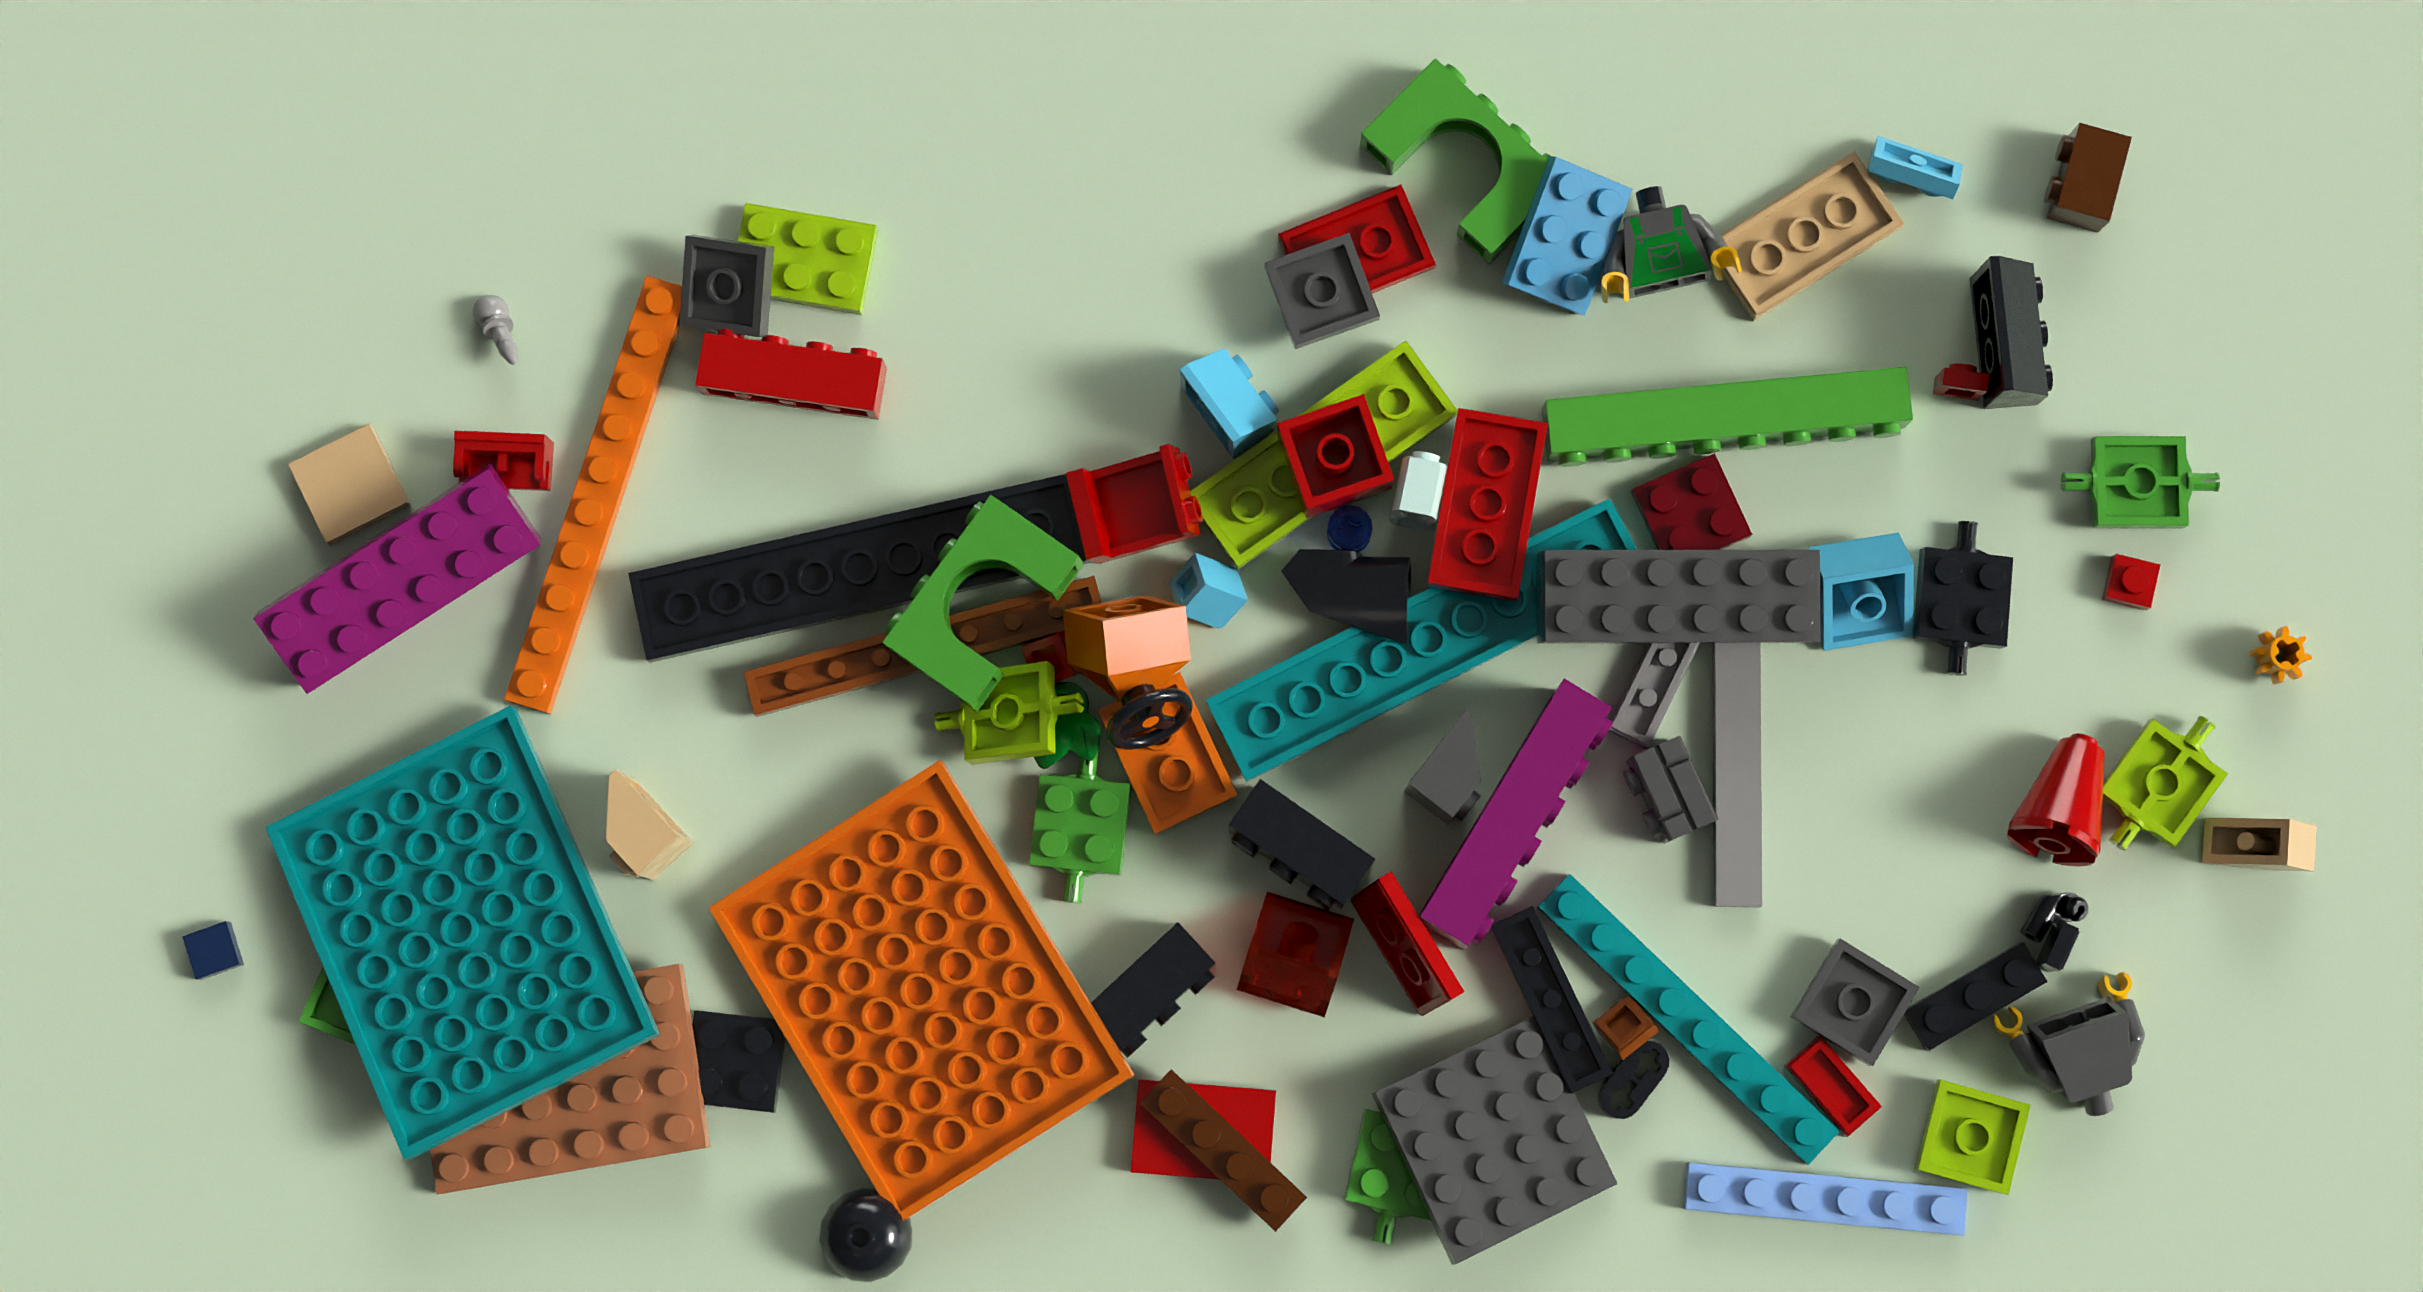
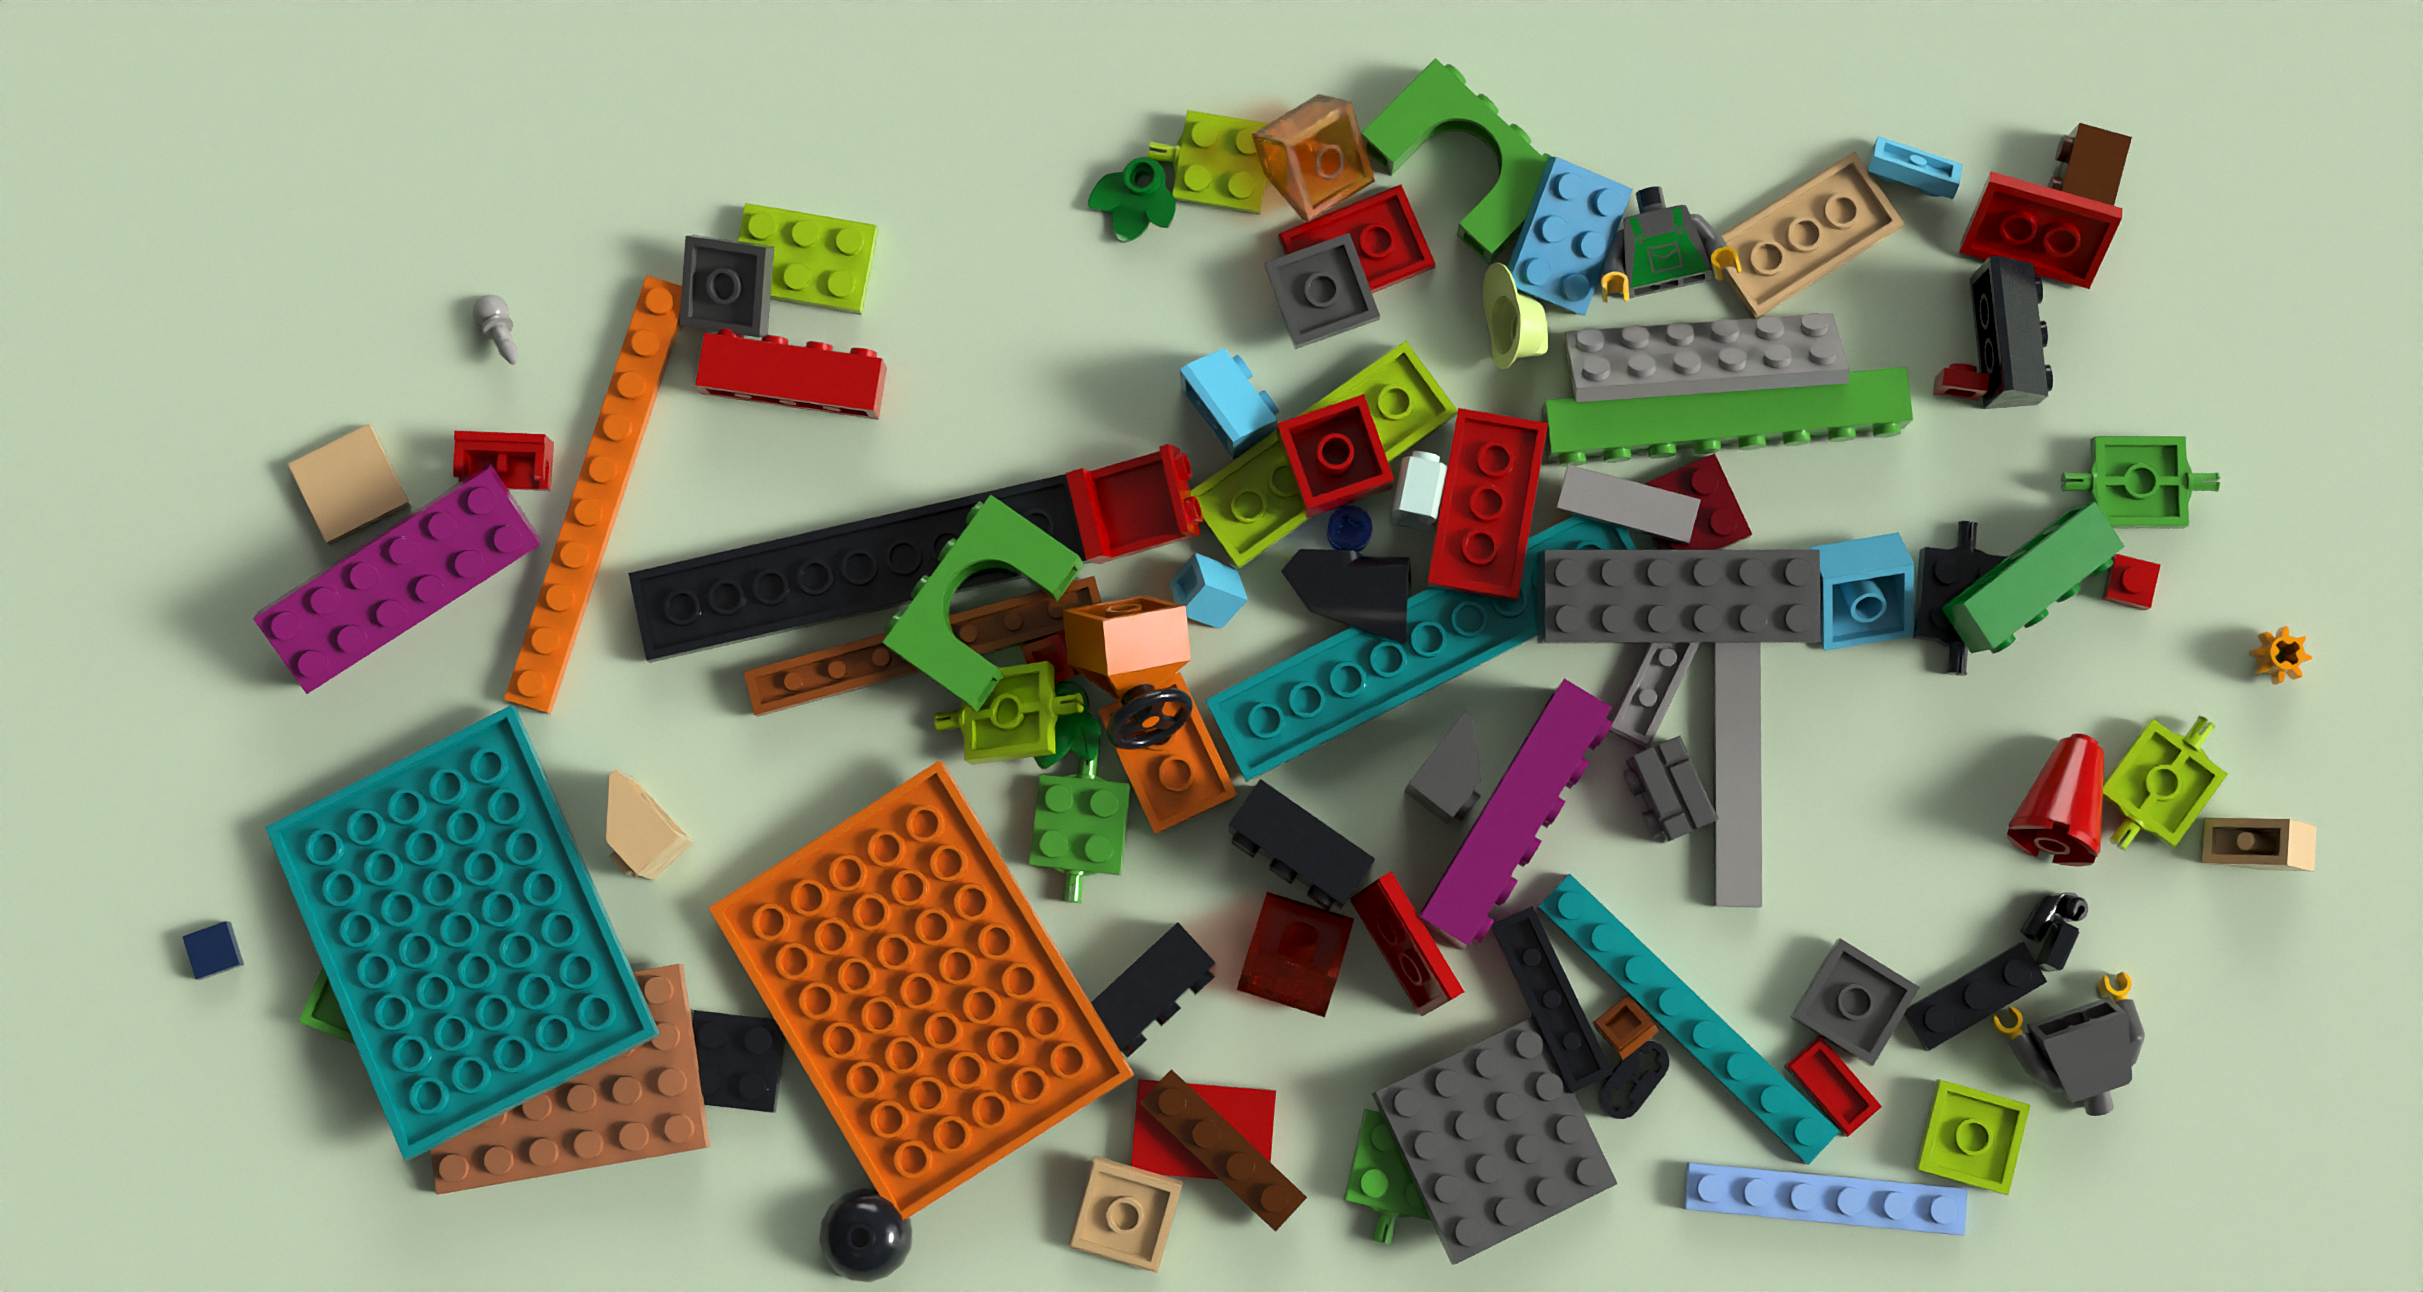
none -> tan tile [1068,1155,1183,1273]
none -> green plate [1088,157,1176,243]
none -> lime plate [1148,110,1300,215]
none -> clear orange slope [1252,94,1375,222]
none -> yellowish green piece [1483,262,1548,370]
none -> light grey tile [1555,464,1700,545]
none -> light grey plate [1564,313,1850,402]
none -> brick [1941,502,2125,654]
none -> red plate [1959,171,2123,289]

